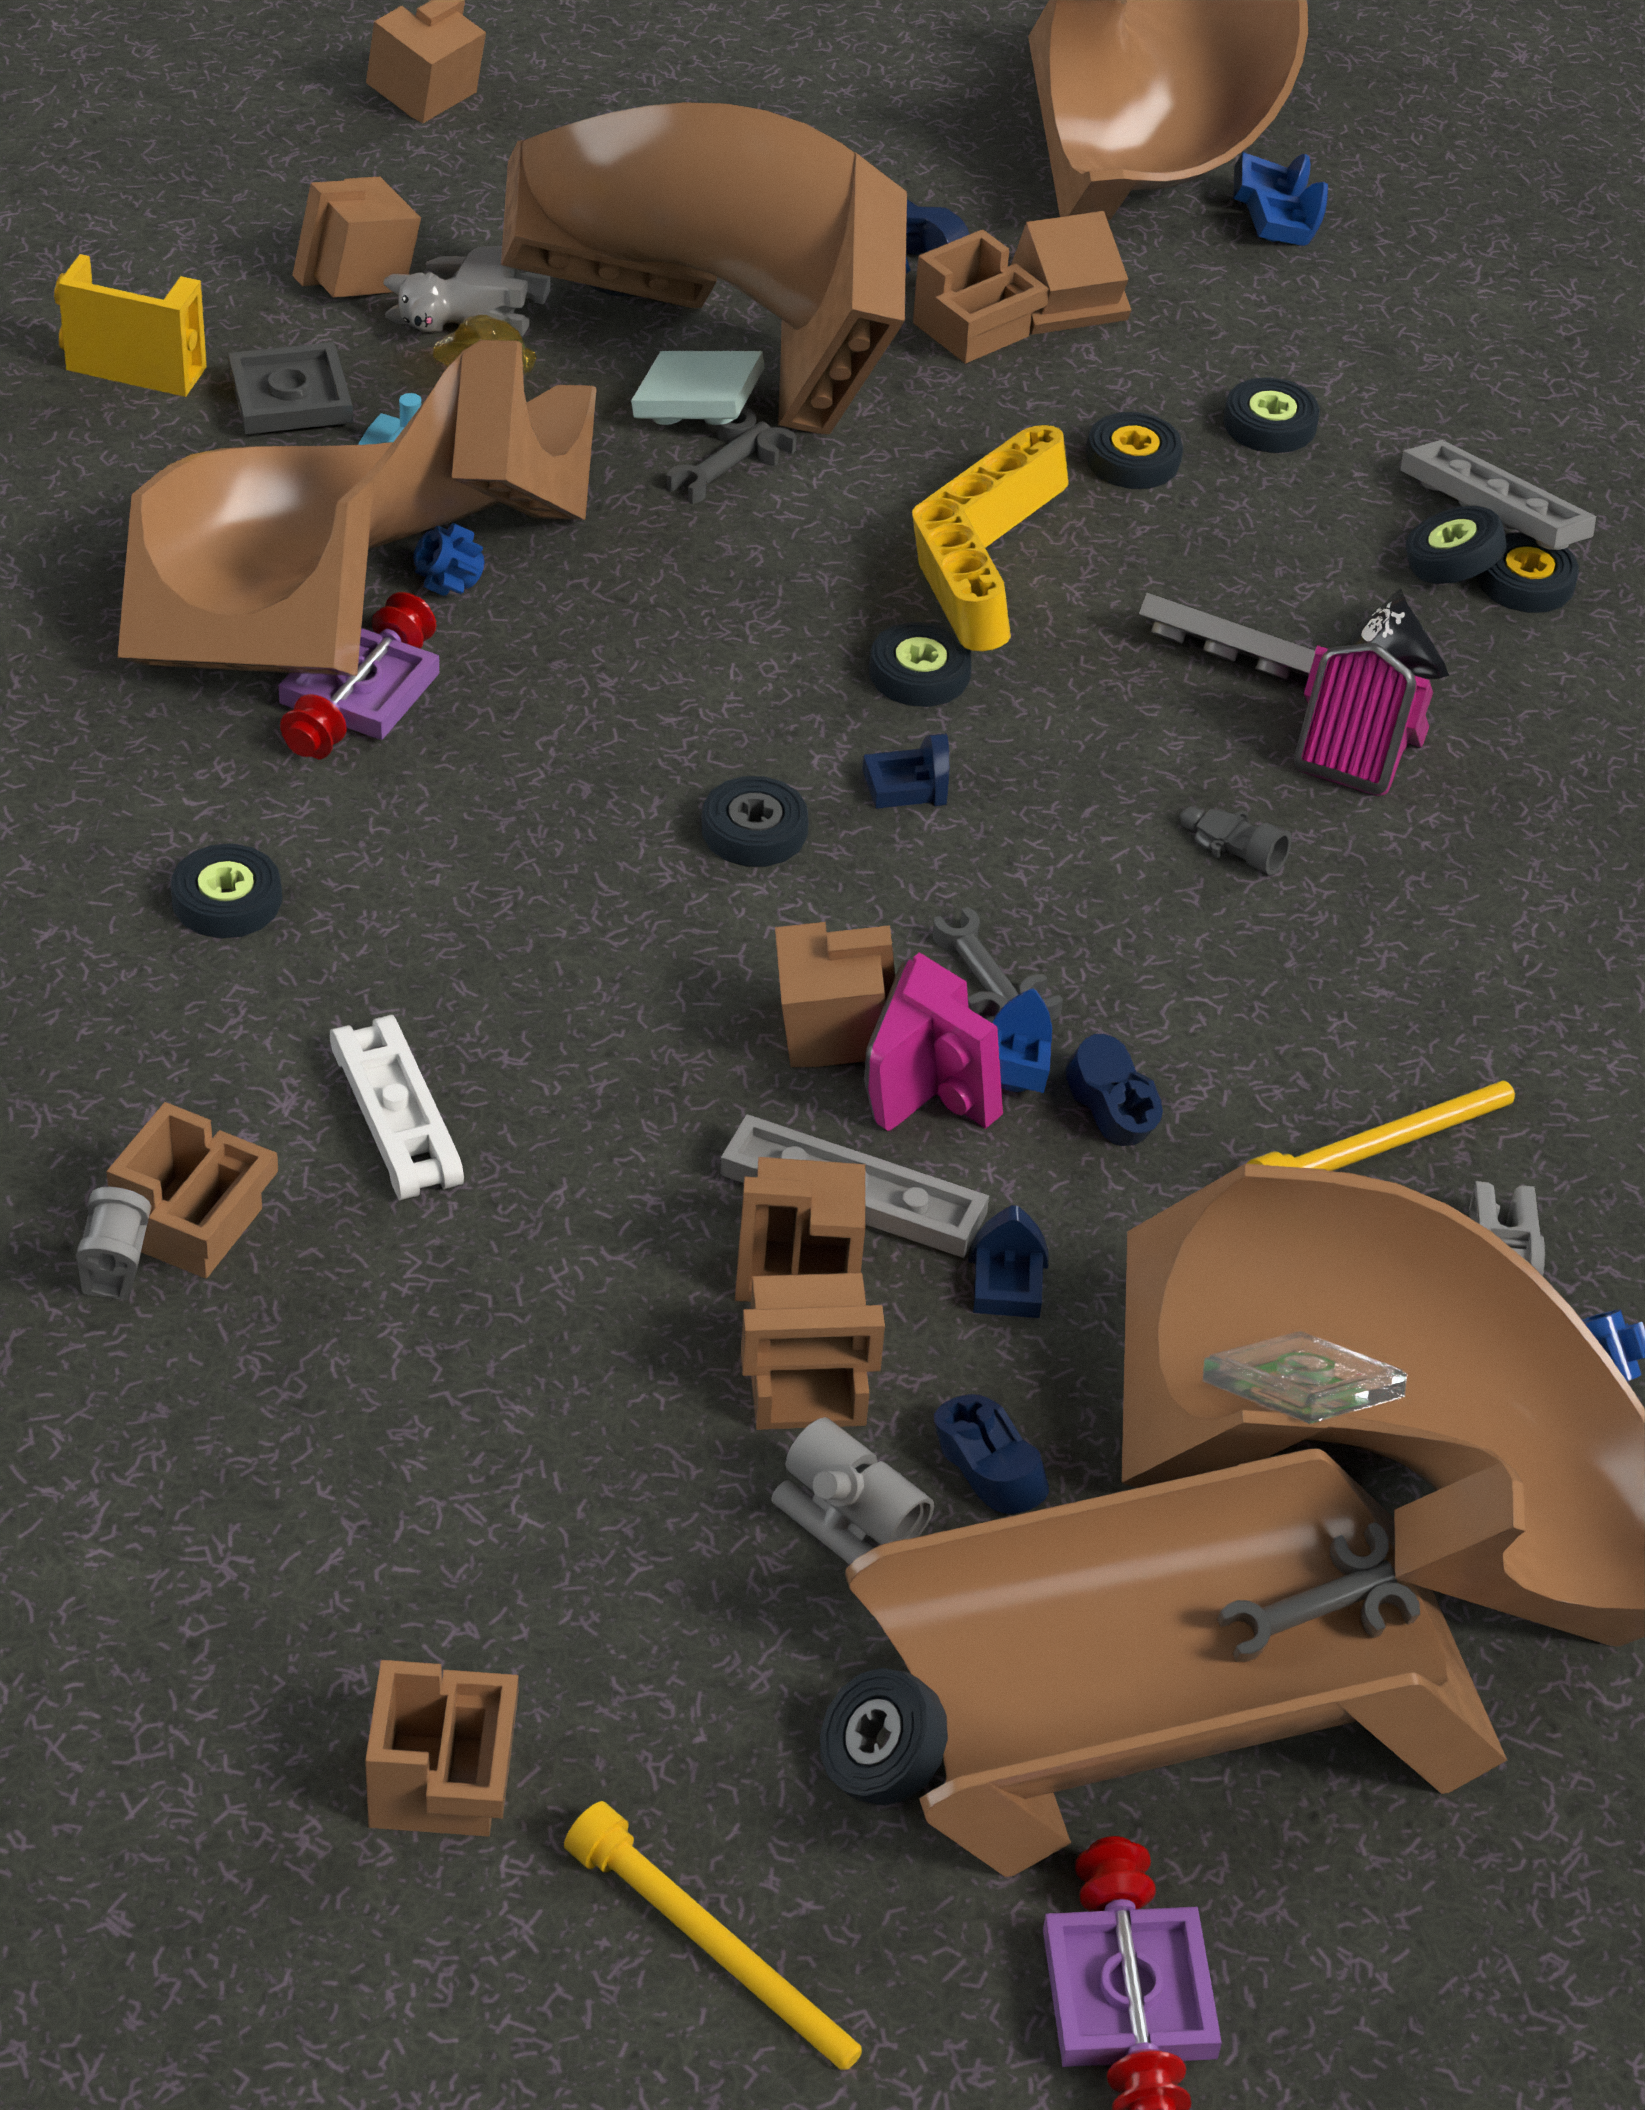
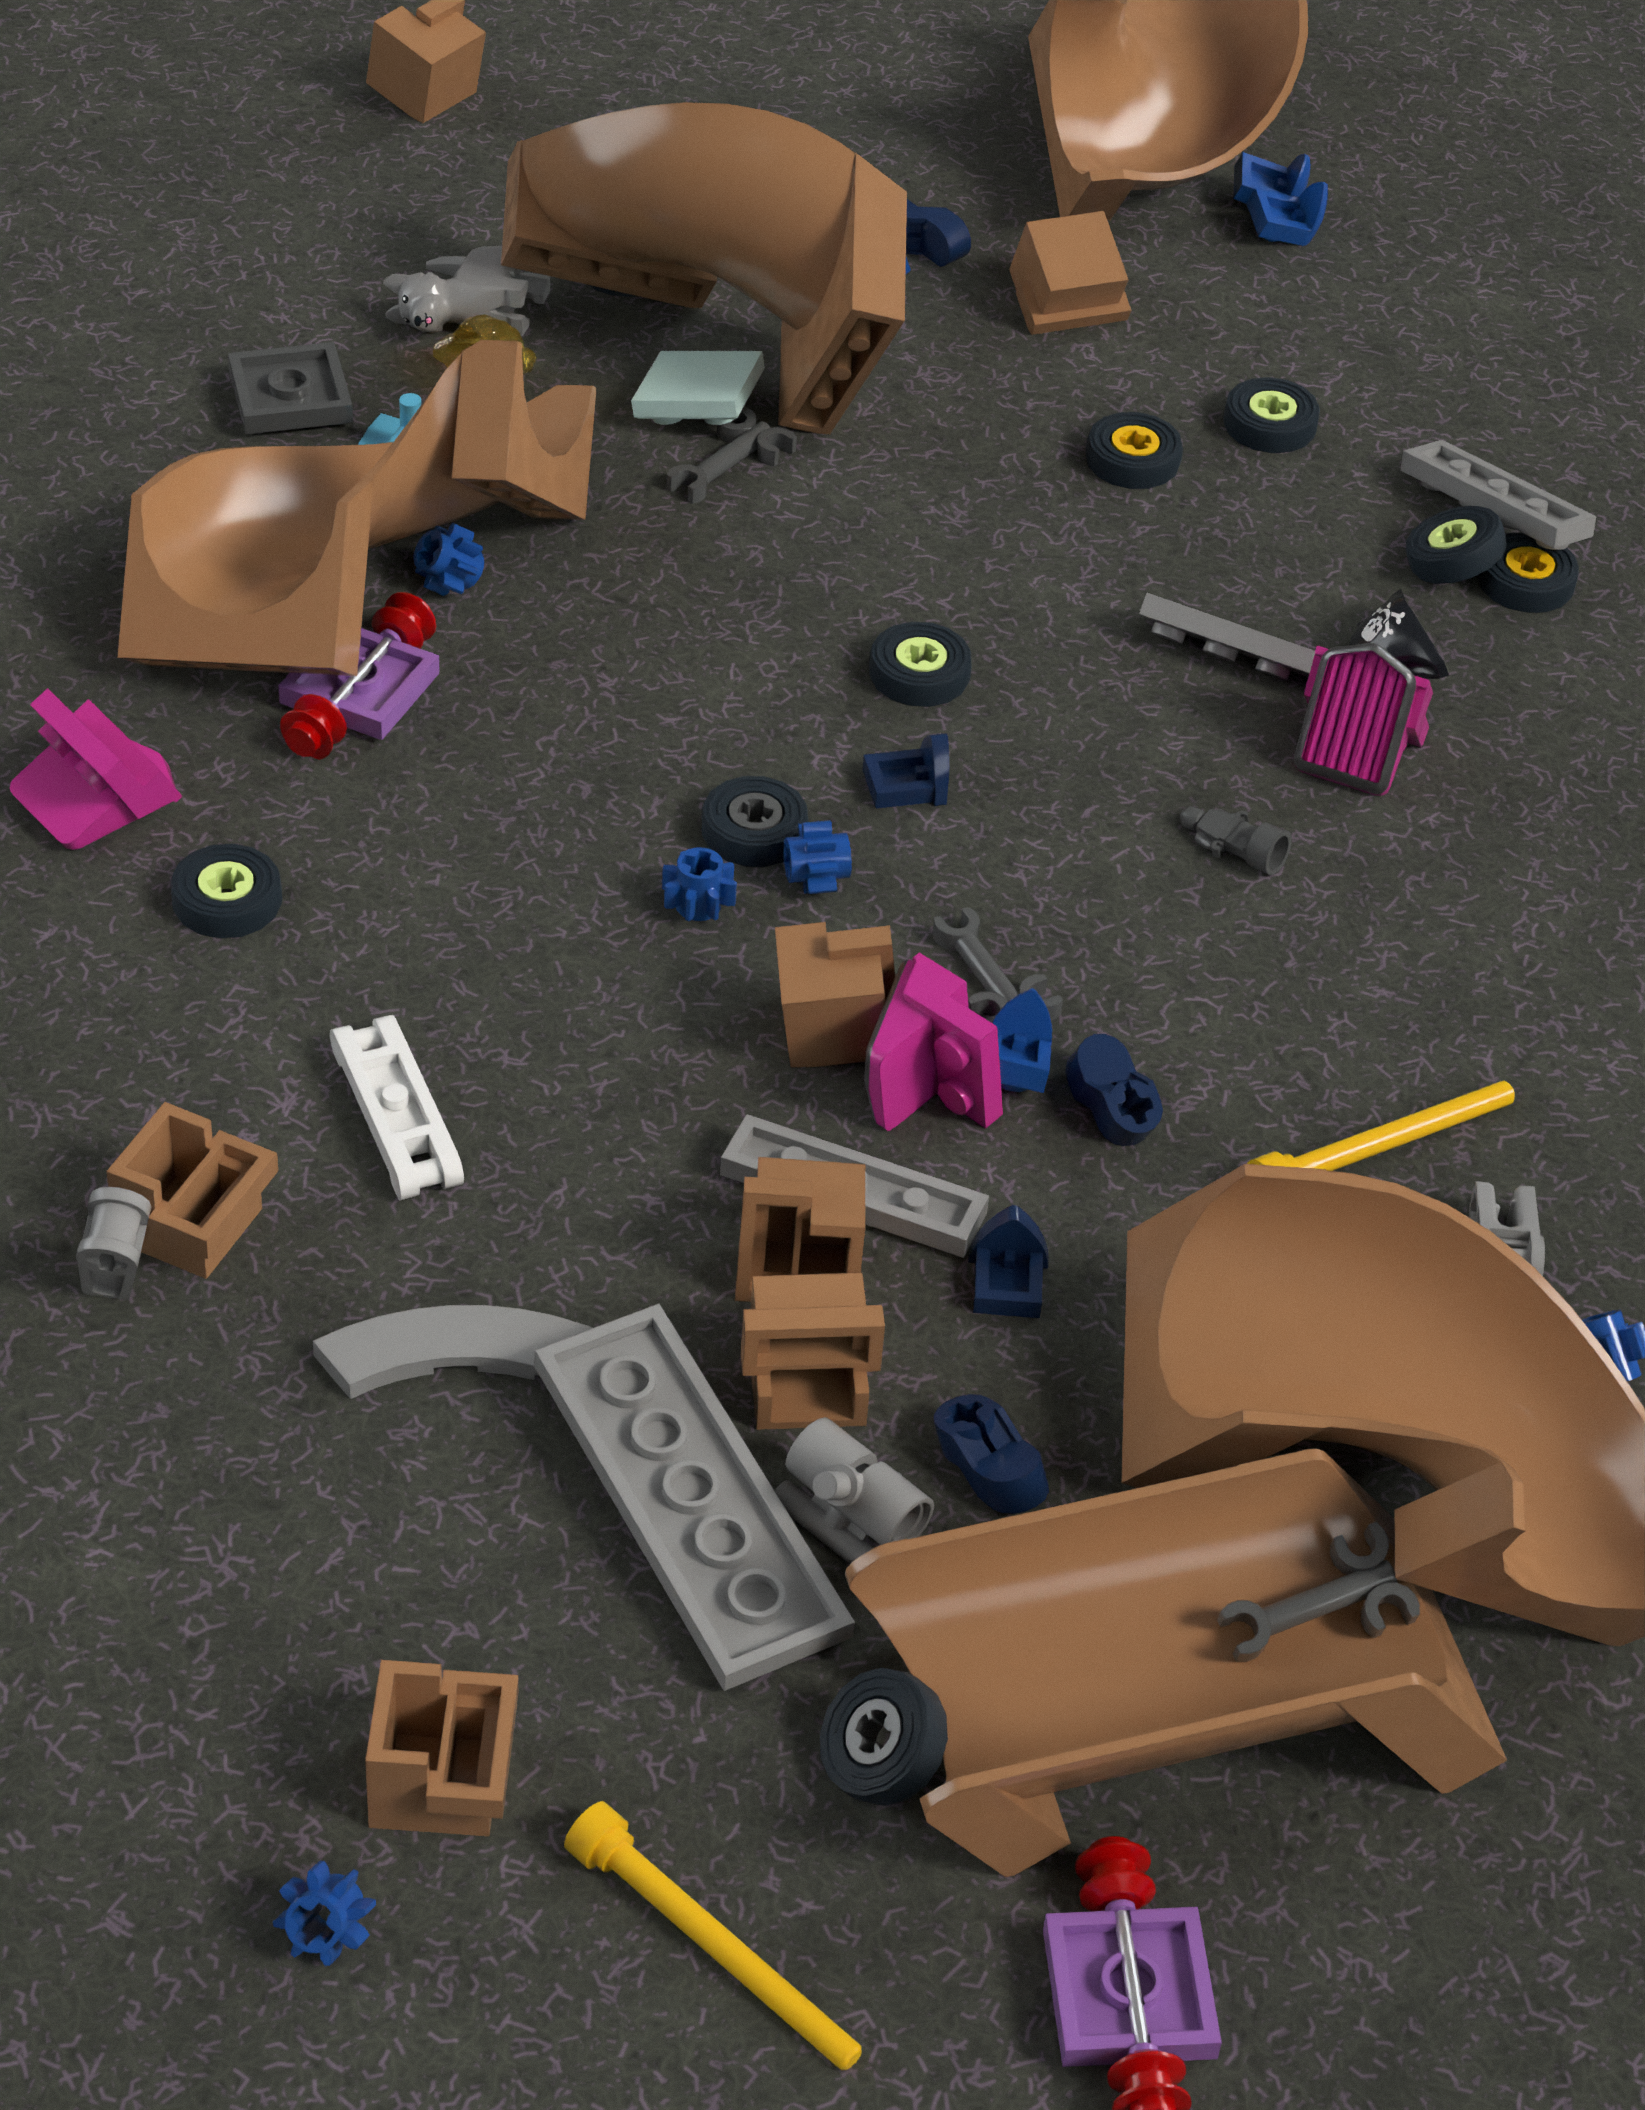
yellow panel [54,254,207,397] -> none
medium nougat plate [292,177,421,298] -> none
yellow beam [912,425,1068,651] -> none
medium nougat plate [913,229,1049,364] -> none
clear tile [1202,1331,1407,1424] -> none
none -> dark pink piece [10,688,183,850]
none -> blue gear [273,1861,376,1966]
none -> light grey tile [313,1305,592,1399]
none -> light grey plate [534,1304,855,1691]
none -> blue gear [662,847,737,921]
none -> blue gear [784,820,852,894]

